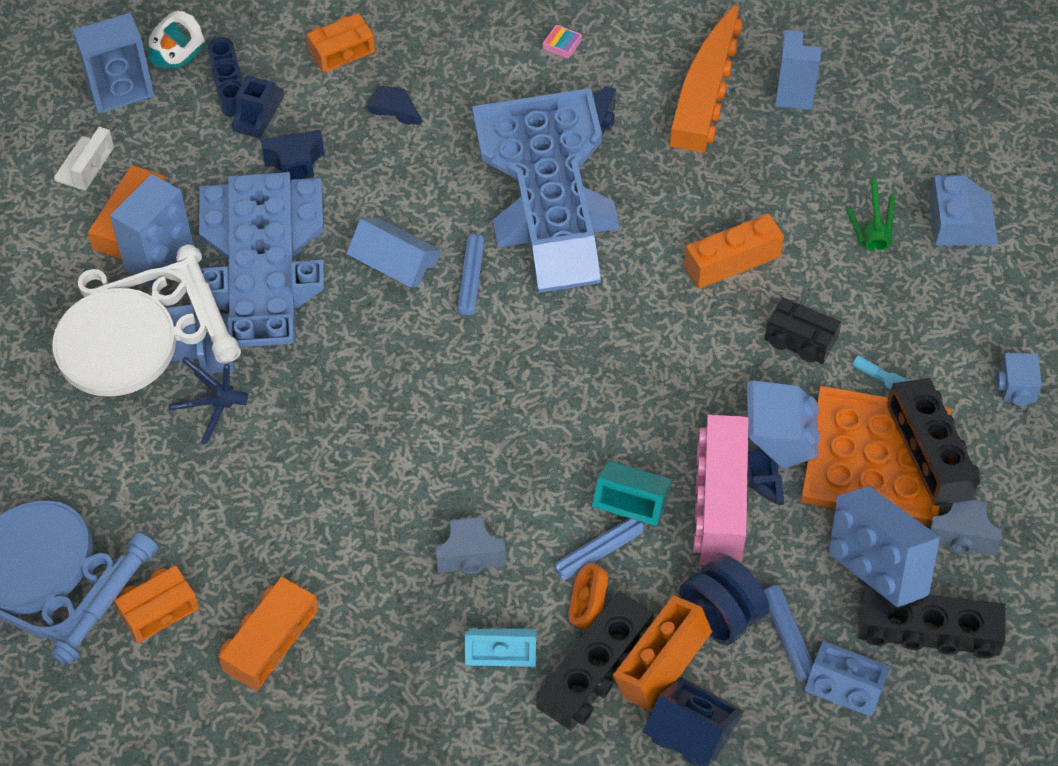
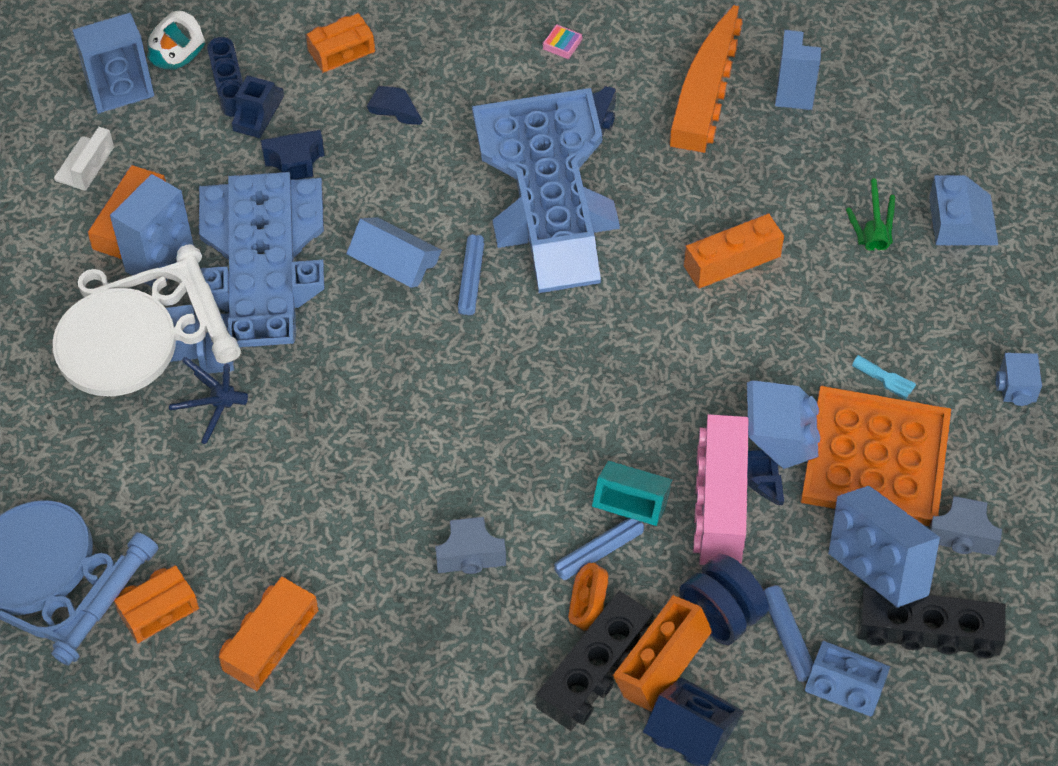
medium azure plate [465,627,537,667] -> none
black brick [765,297,842,364] -> none
black brick [887,378,981,506] -> none

